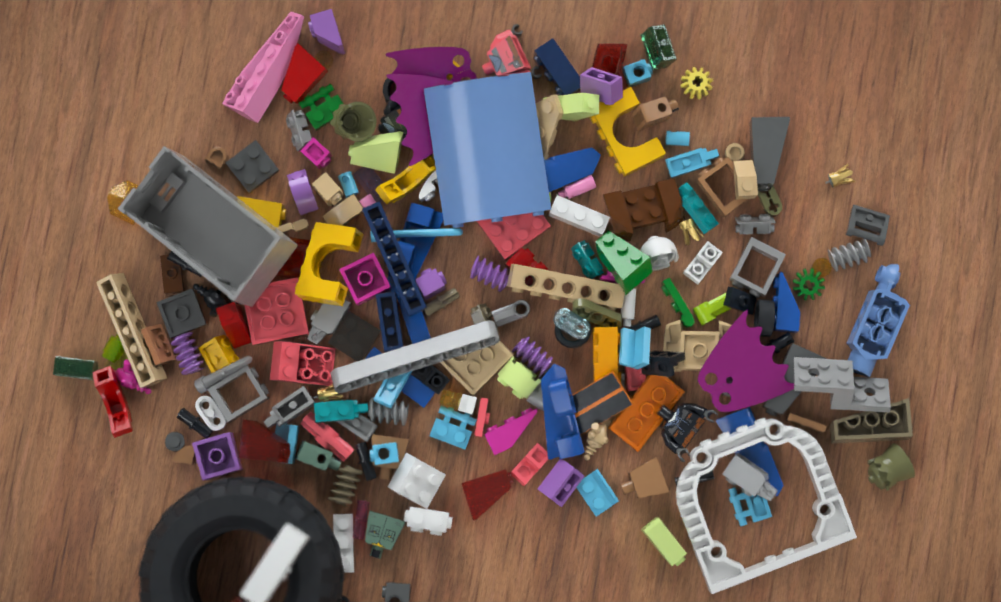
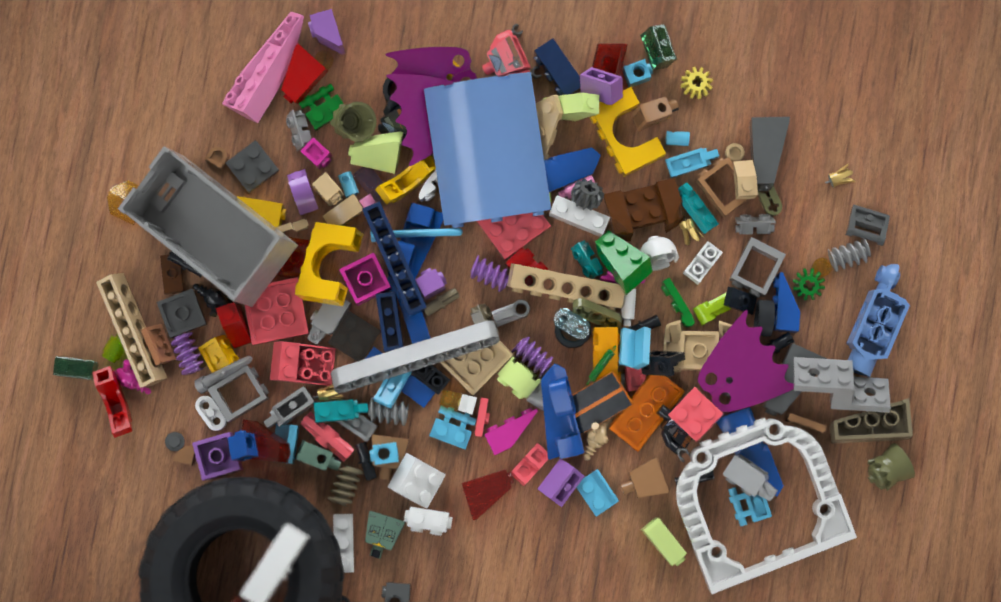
black axle [176,408,213,438] -> none
clear pink axle [352,500,370,540] -> none
none -> blue brick [228,430,258,462]
none -> dark grey gear [571,178,604,211]
none -> green piece [586,345,616,385]
none -> coral plate [668,387,724,442]

